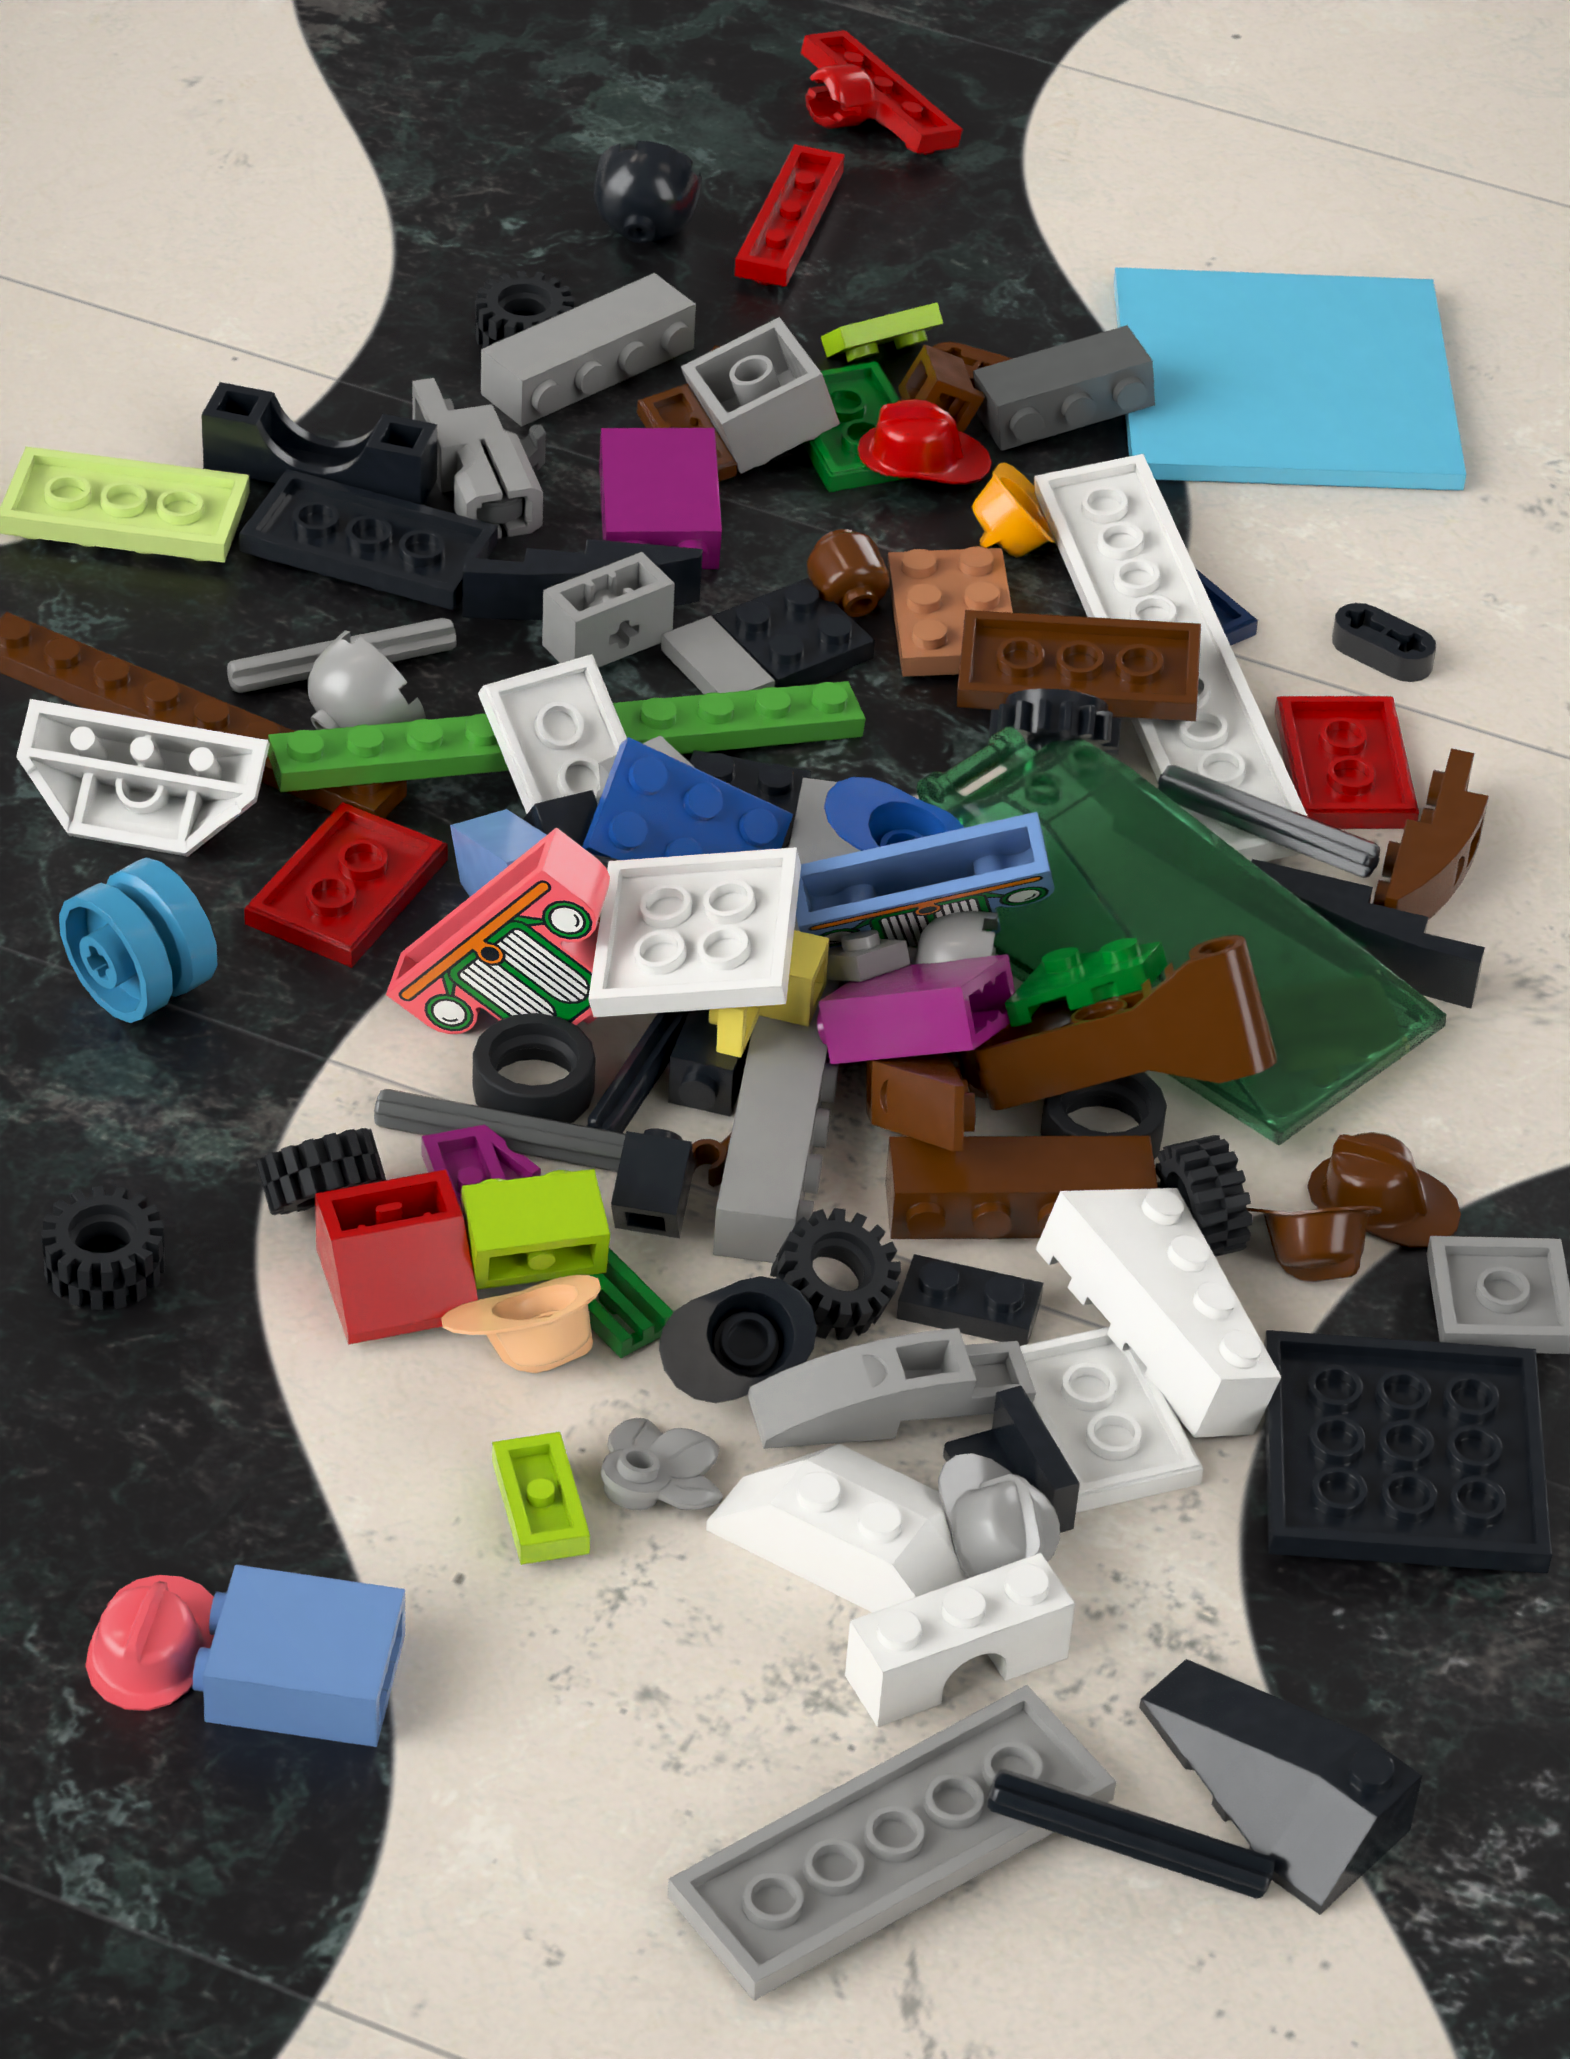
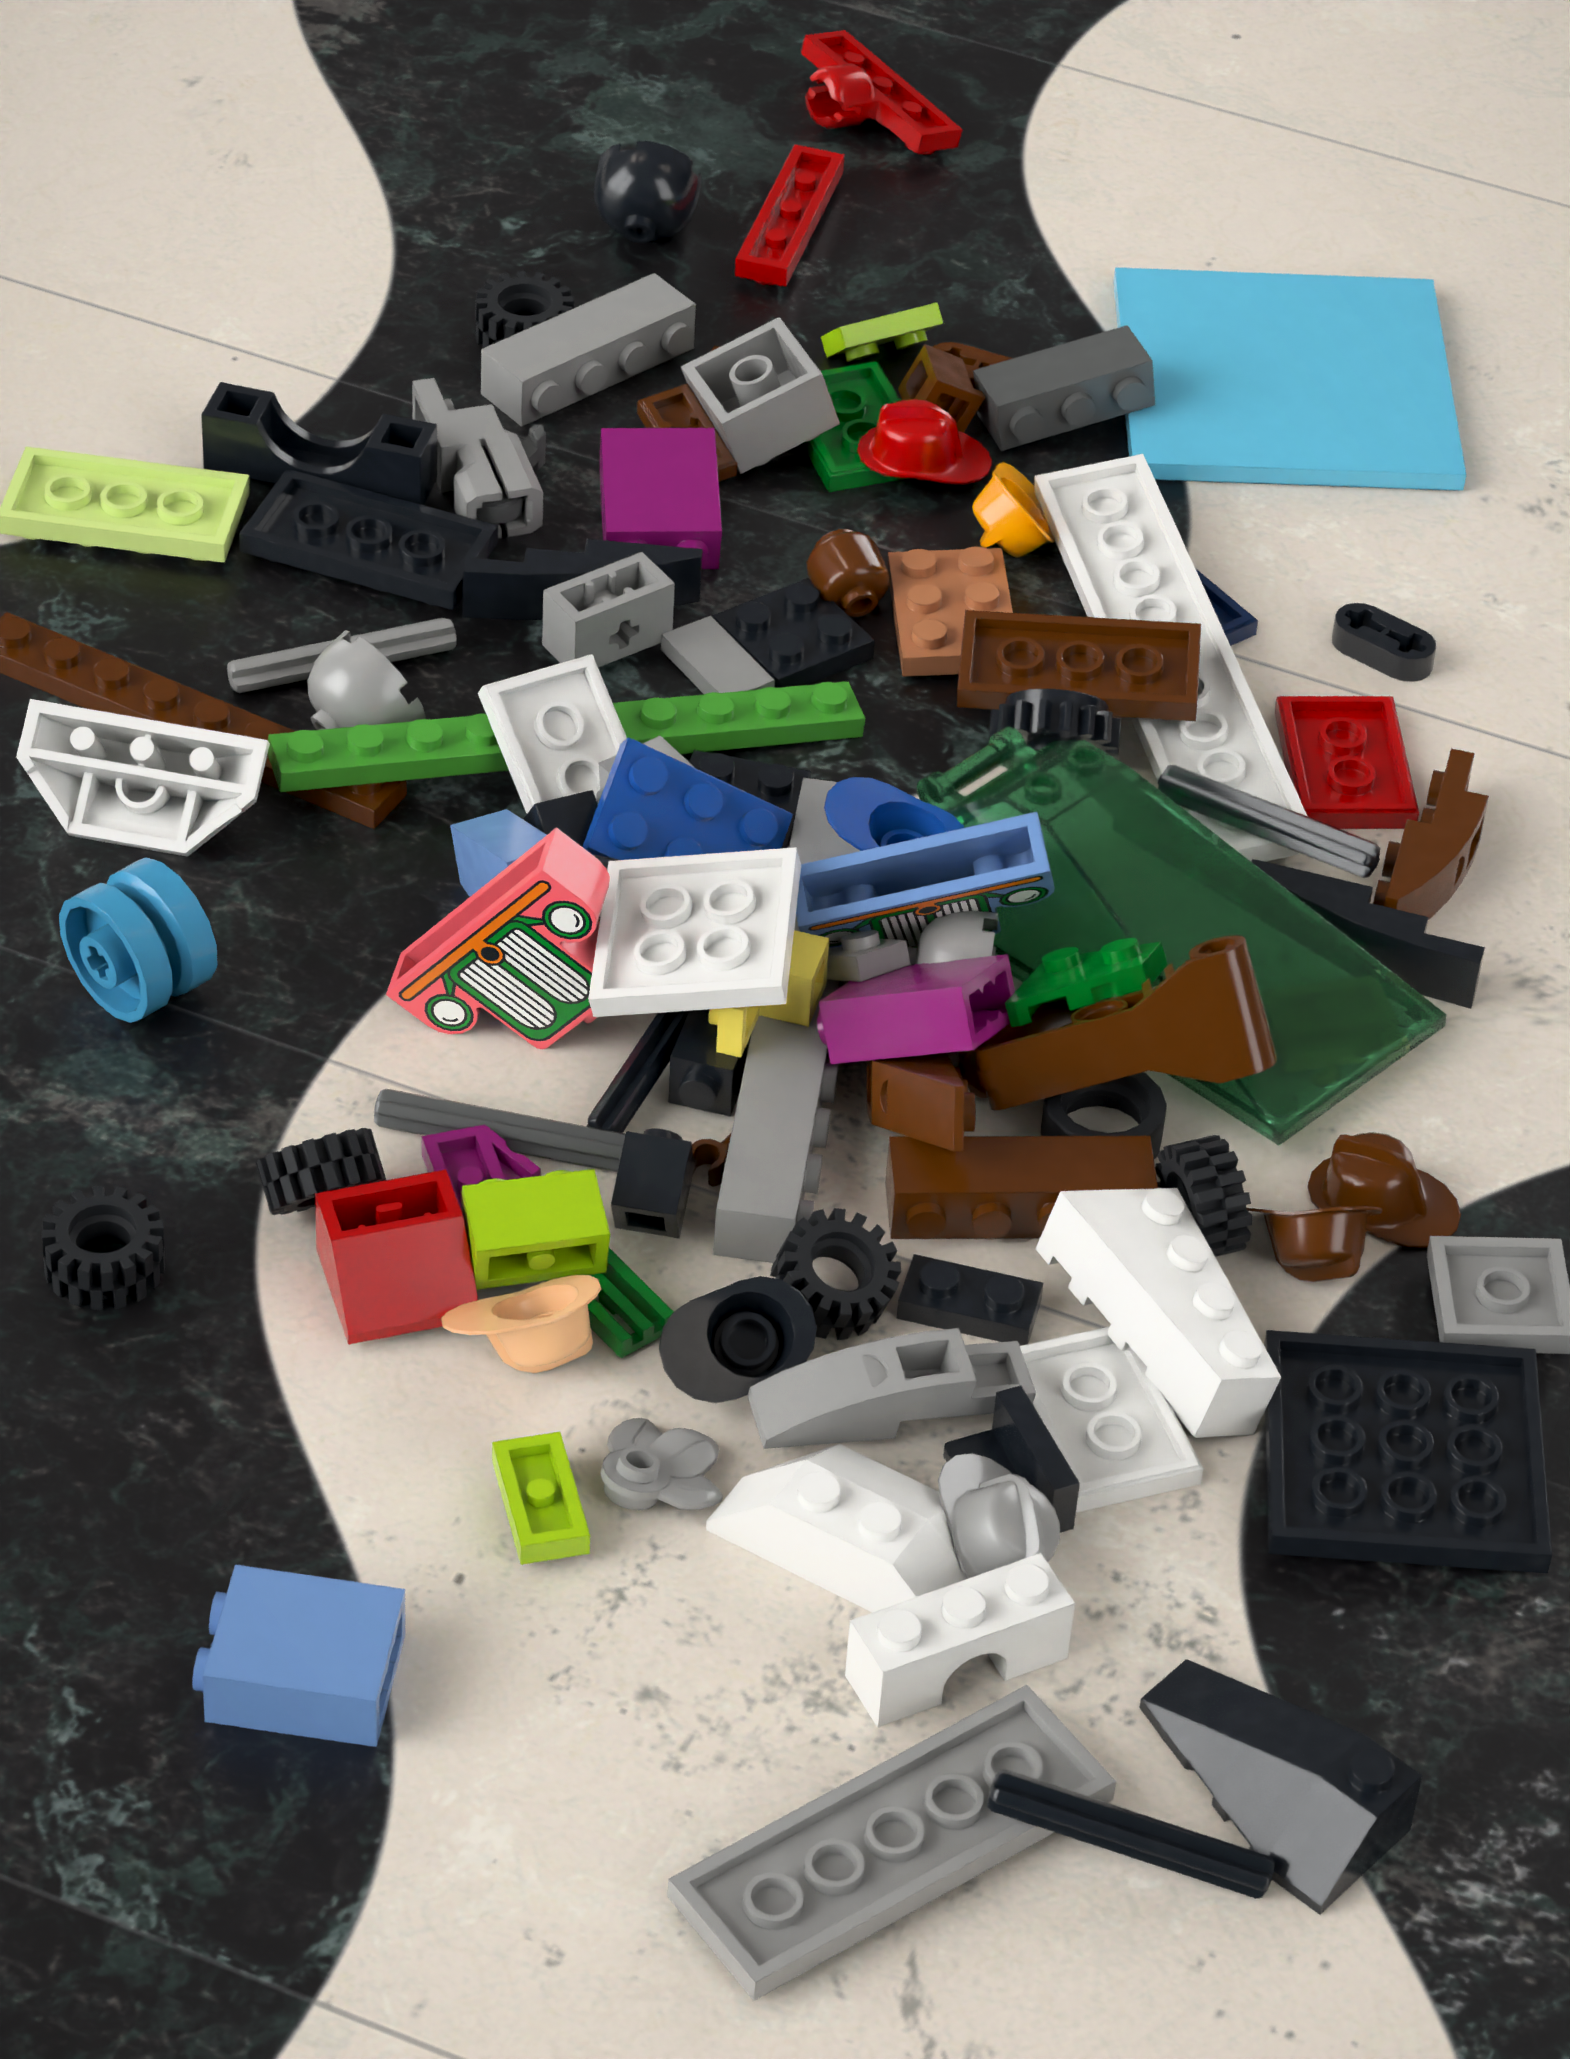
coral piece [86,1575,214,1711] -> none
red tile [244,802,448,968] -> none
black tyre [472,1013,596,1123] -> none

